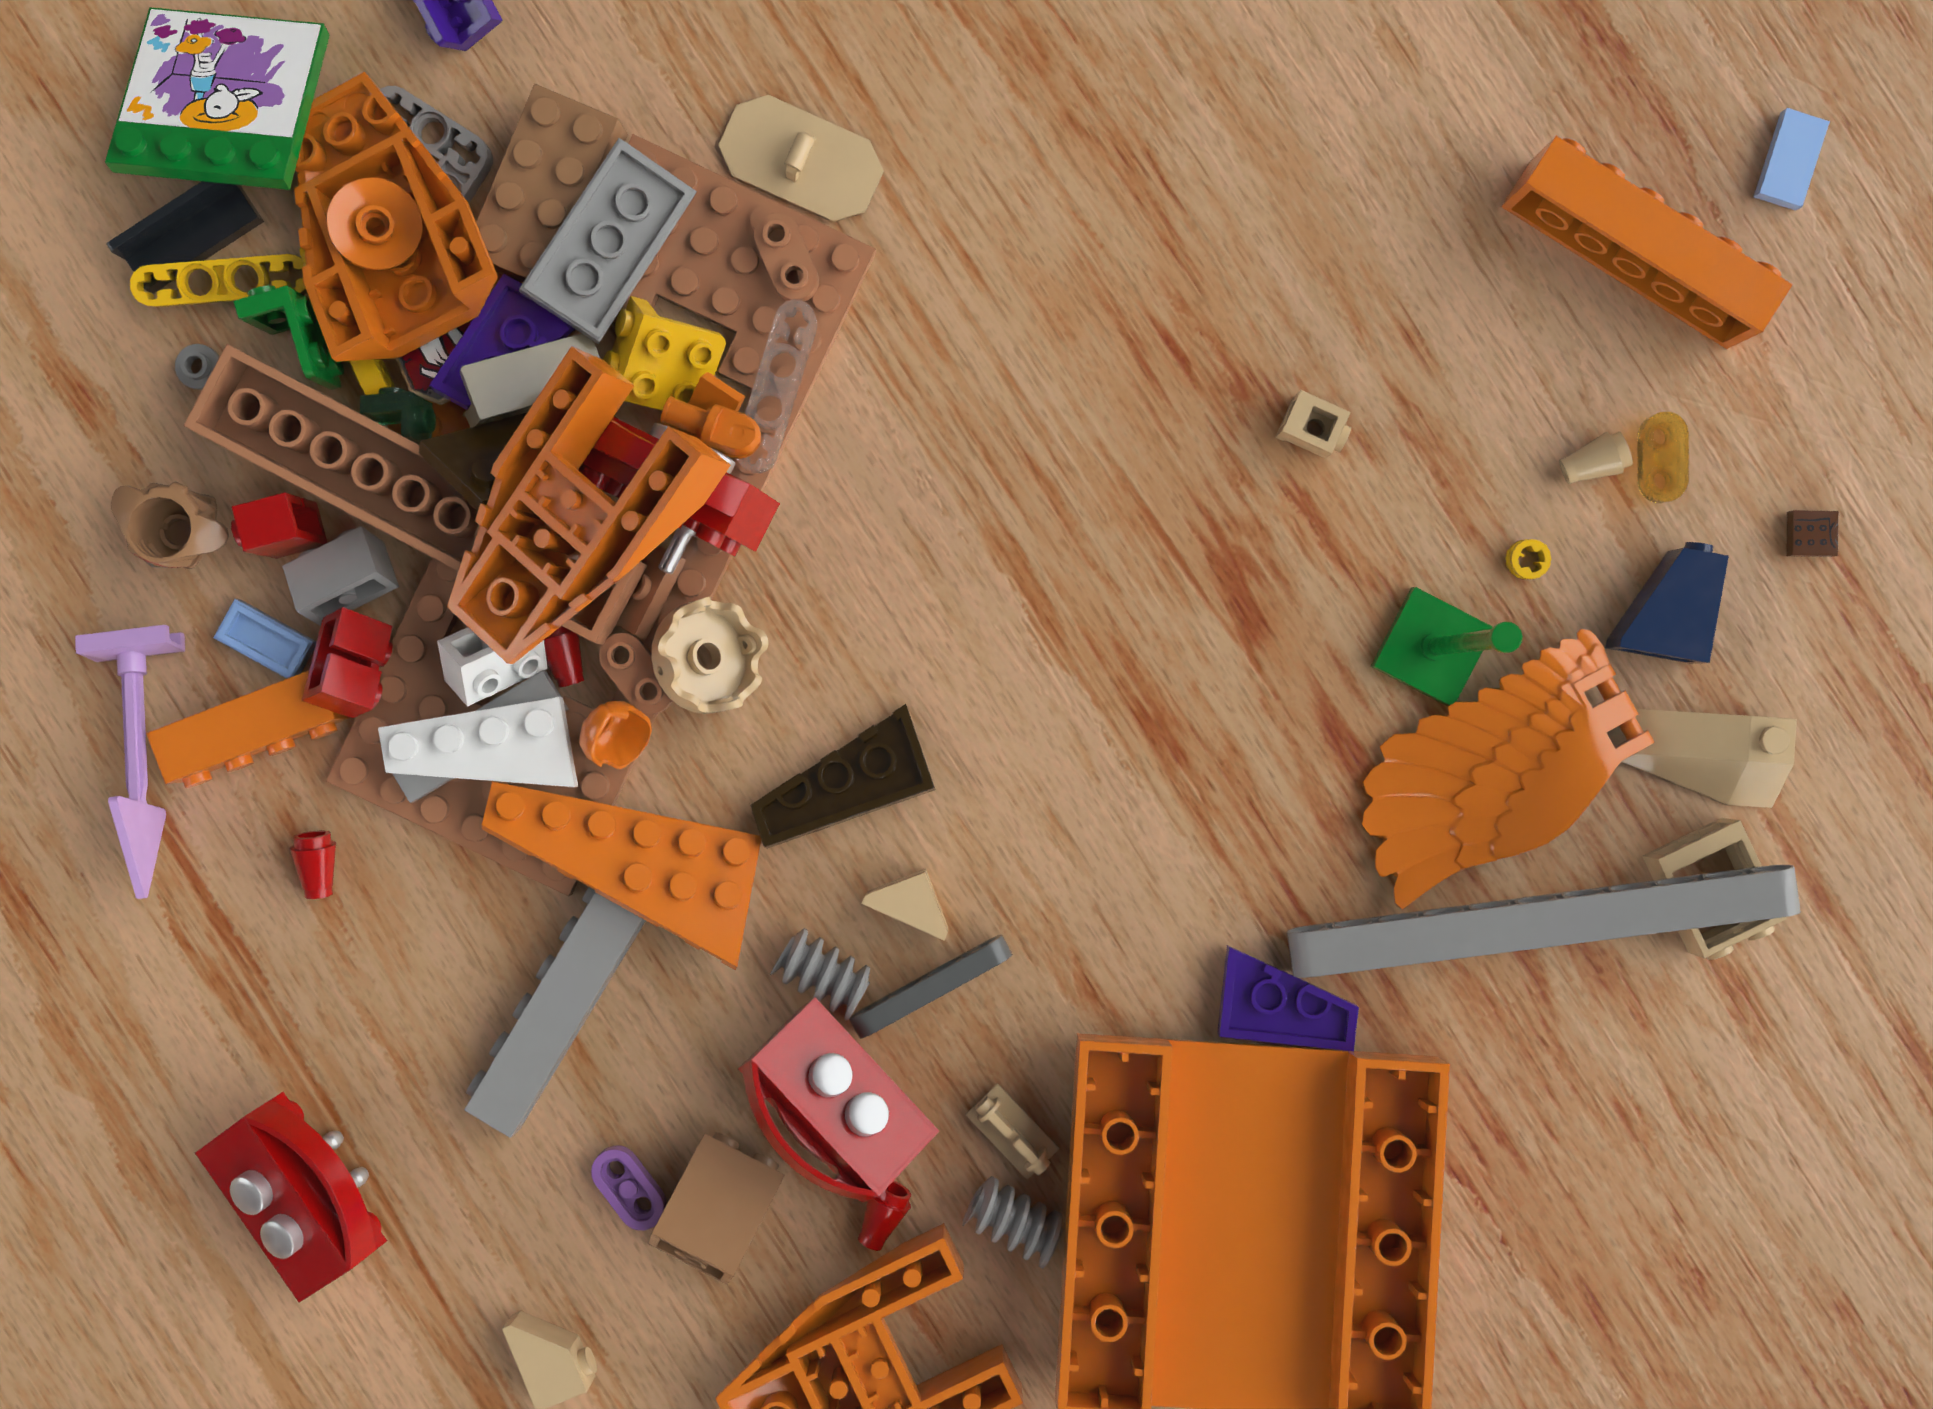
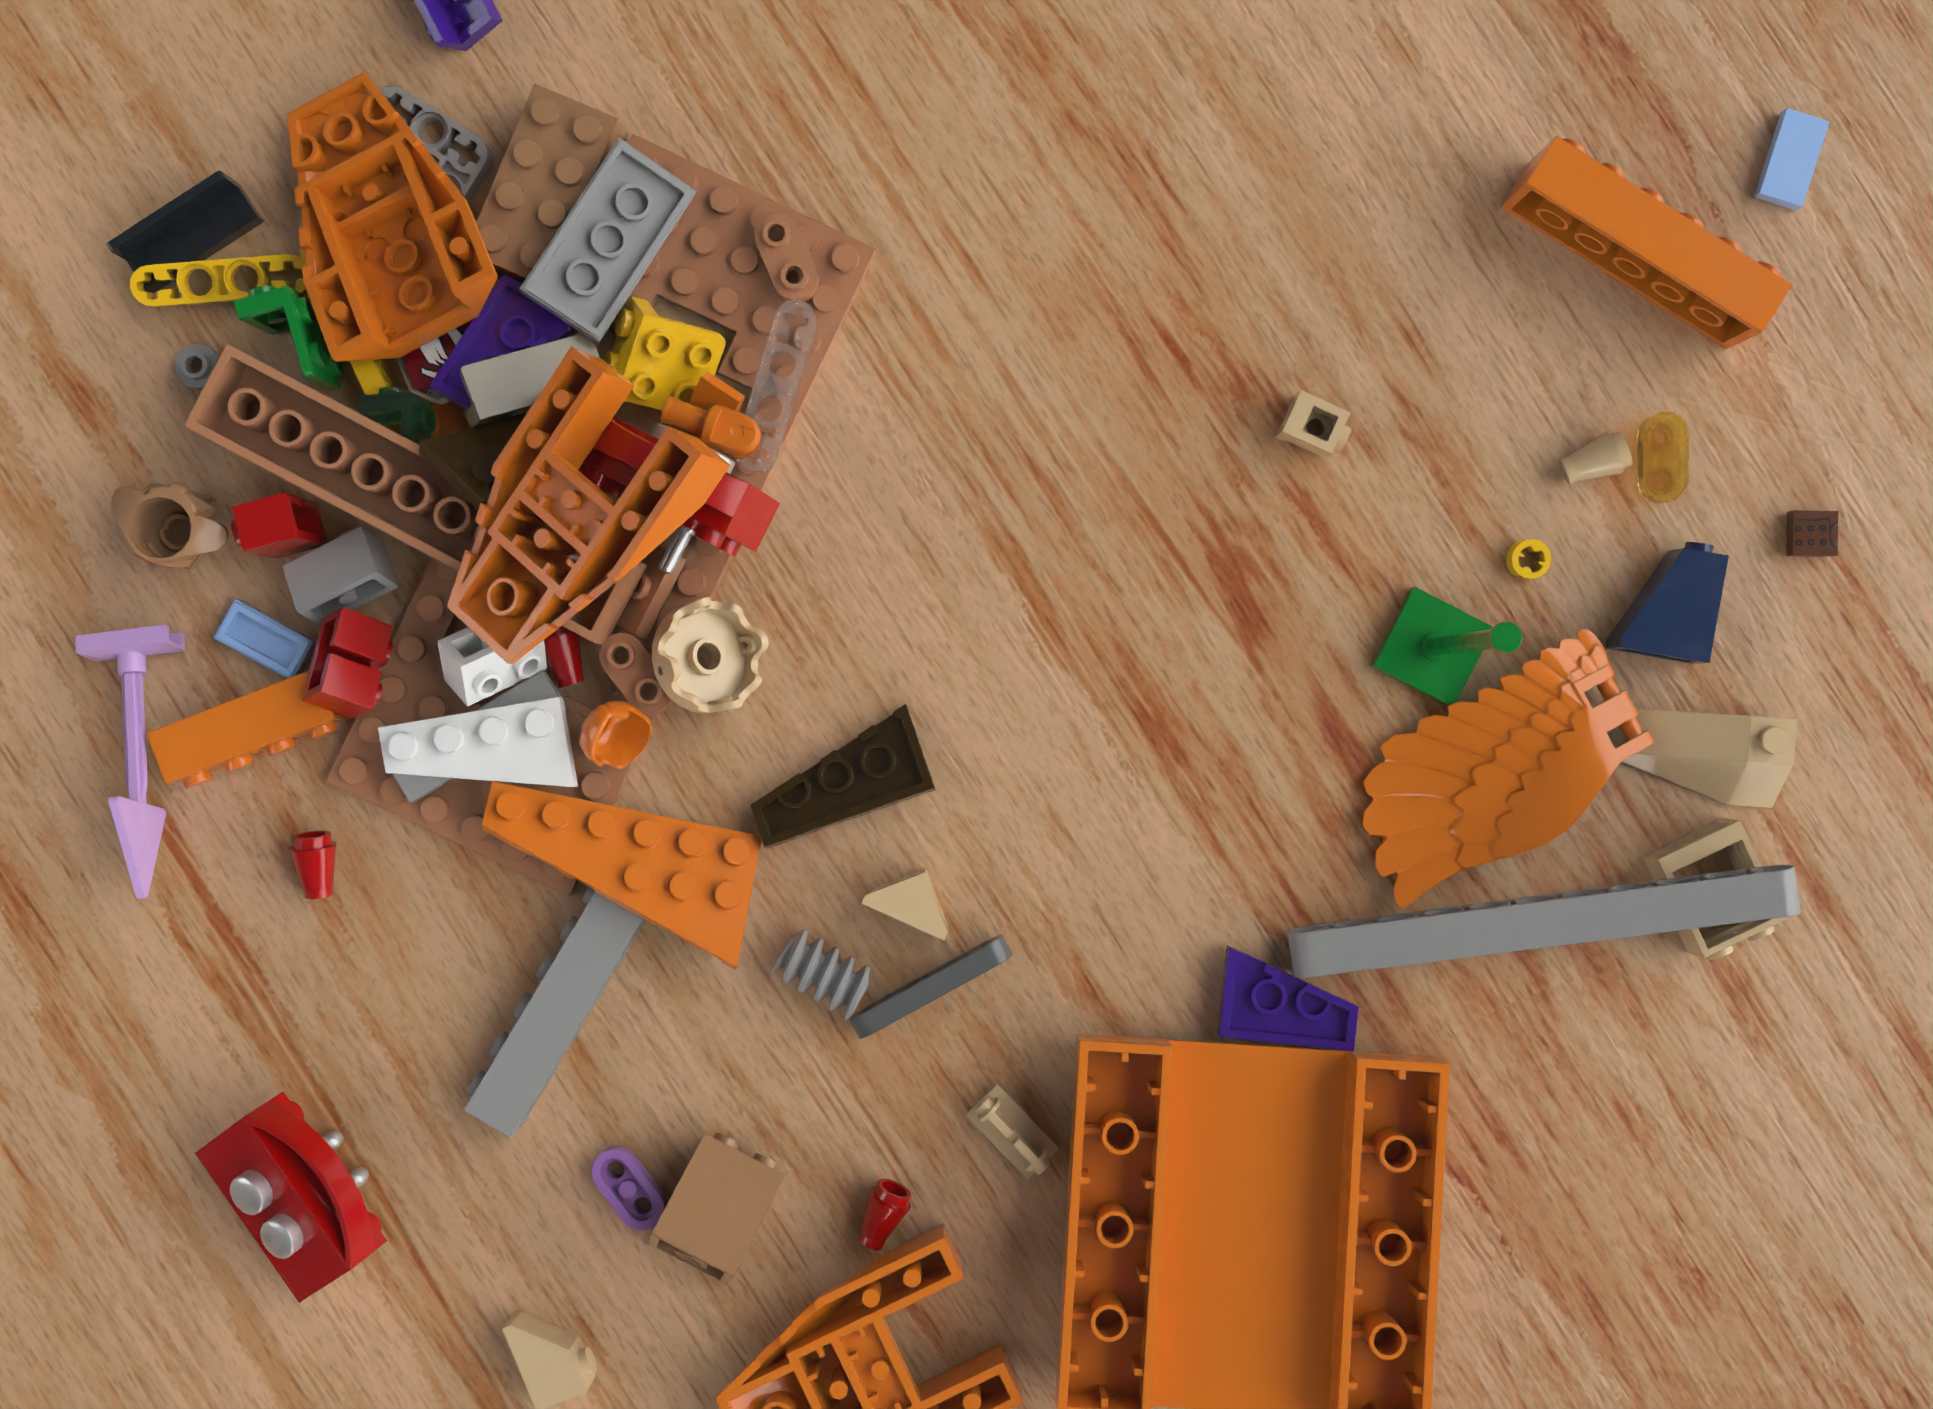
plate [105,7,330,190] -> none
orange dish [327,177,423,271] -> none
tan shield [718,95,884,222] -> none
piece [738,997,939,1202] -> none
light grey piece [962,1176,1062,1269] -> none

